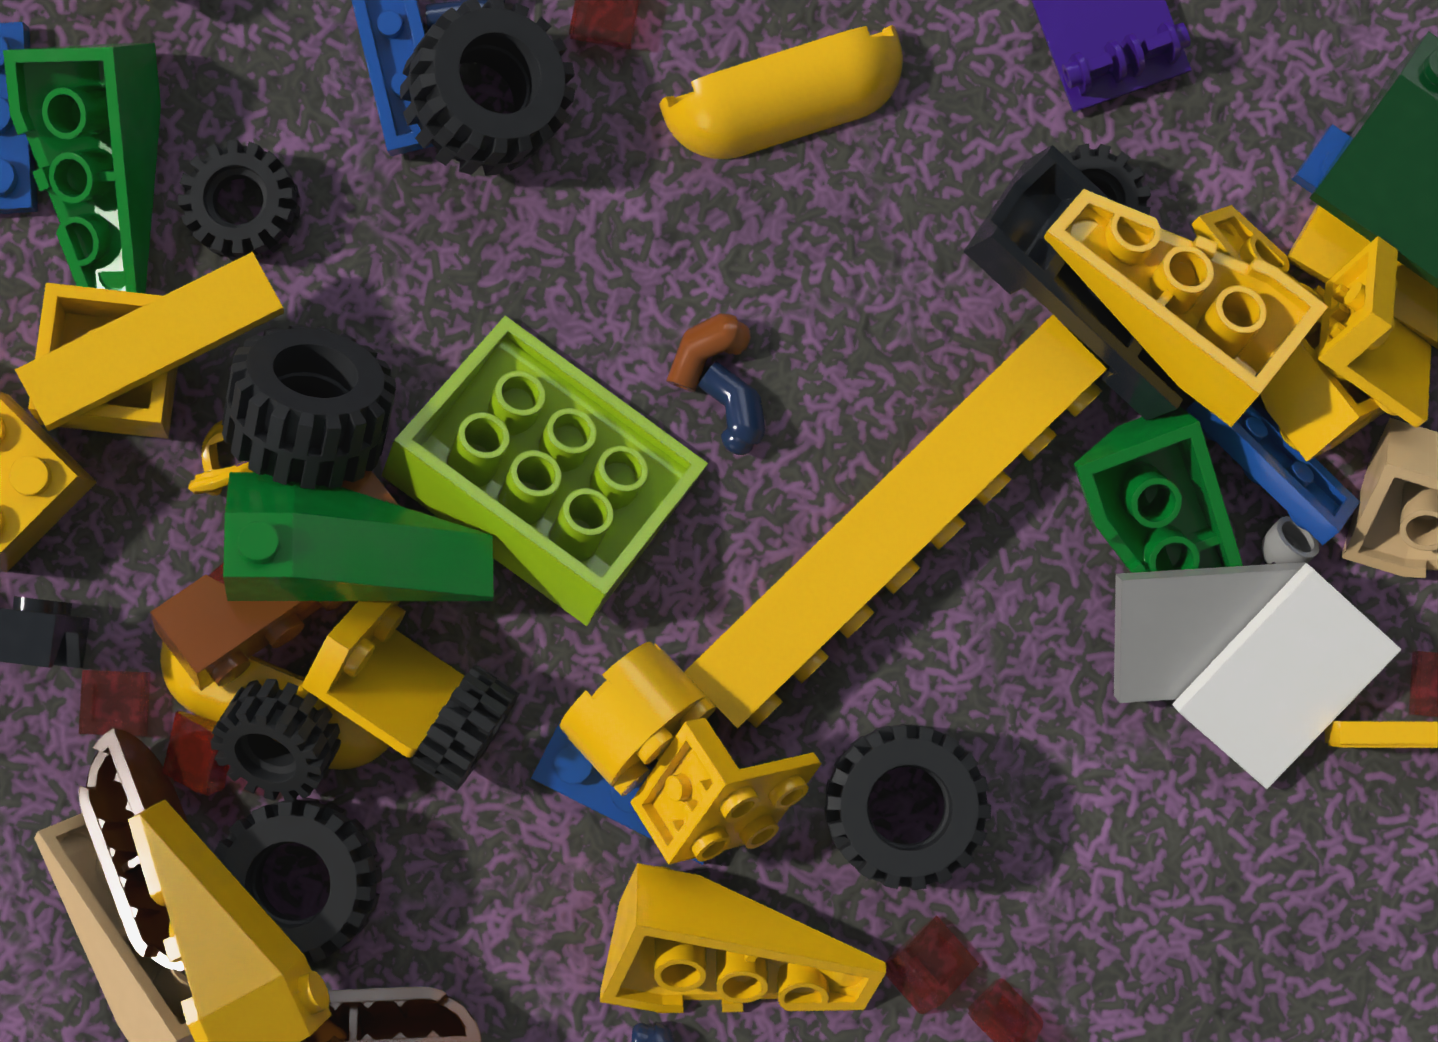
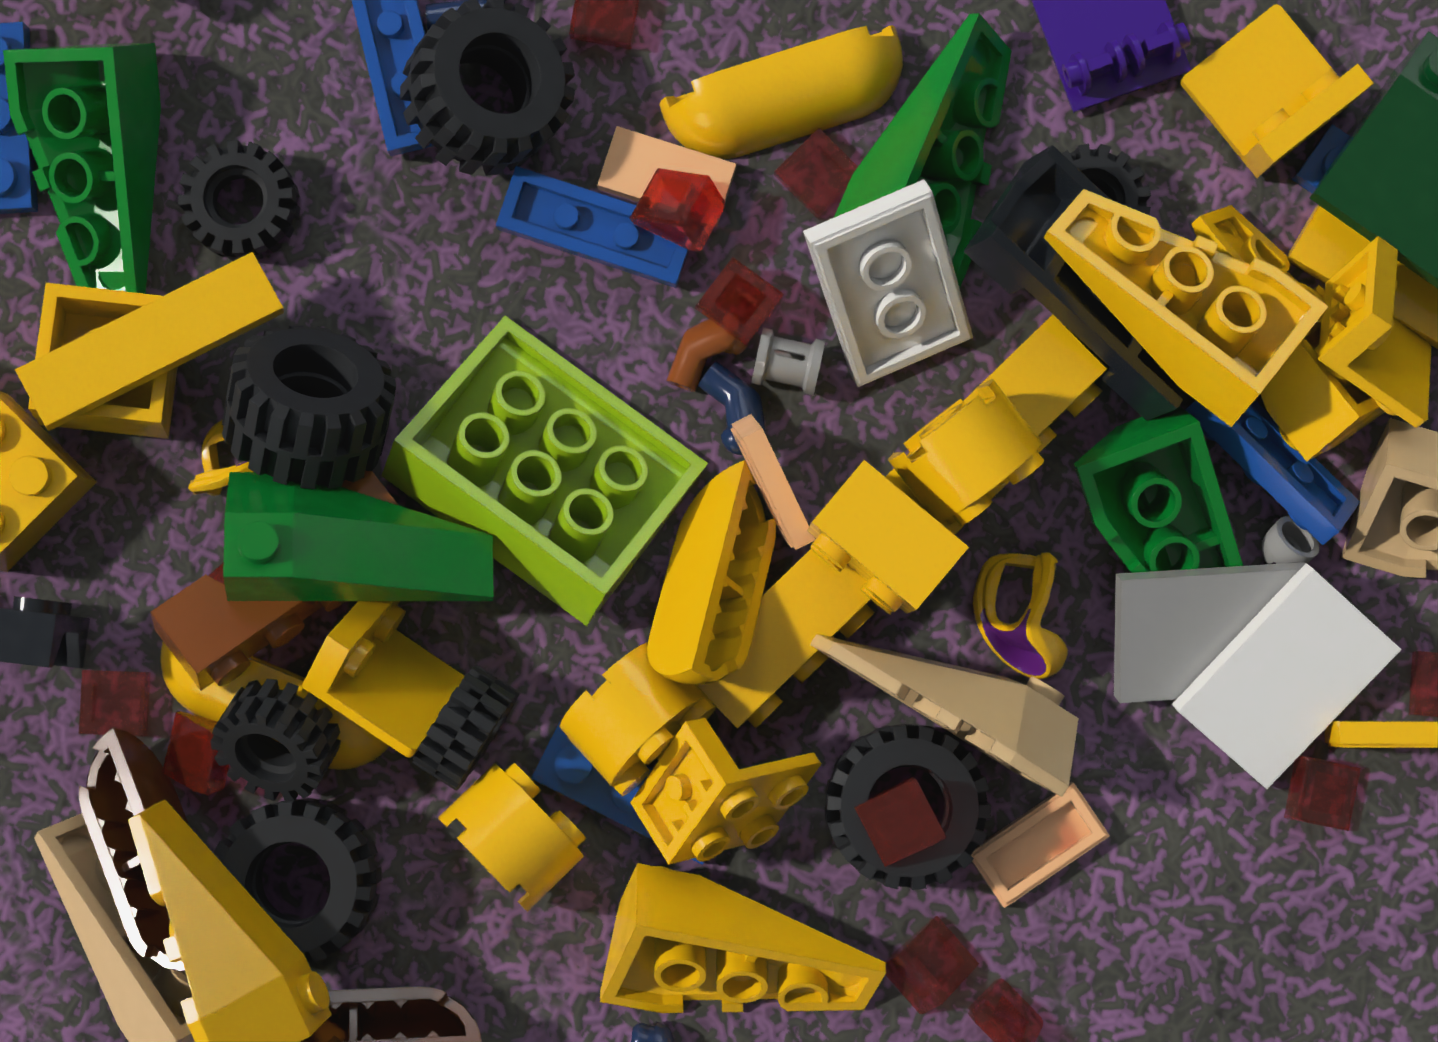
none -> yellow brick [438,763,587,912]
none -> blue plate [496,166,696,288]
none -> light nougat tile [597,126,736,227]
none -> clear red slope [630,168,725,252]
none -> yellow brick [647,460,776,685]
none -> clear red slope [695,257,784,346]
none -> light nougat tile [730,414,815,550]
none -> light grey bush [751,327,825,396]
none -> clear red tile [774,128,858,219]
none -> white tile [803,179,973,387]
none -> yellow brick [807,460,969,615]
none -> tan wedge [810,634,1079,797]
none -> green wedge [834,13,1012,288]
none -> clear red slope [854,777,946,867]
none -> yellow brick [888,379,1045,526]
none -> light nougat tile [971,782,1110,908]
none -> yellow piece [973,552,1068,679]
none -> yellow bracket [1180,4,1374,178]
none -> clear red slope [1284,756,1361,831]

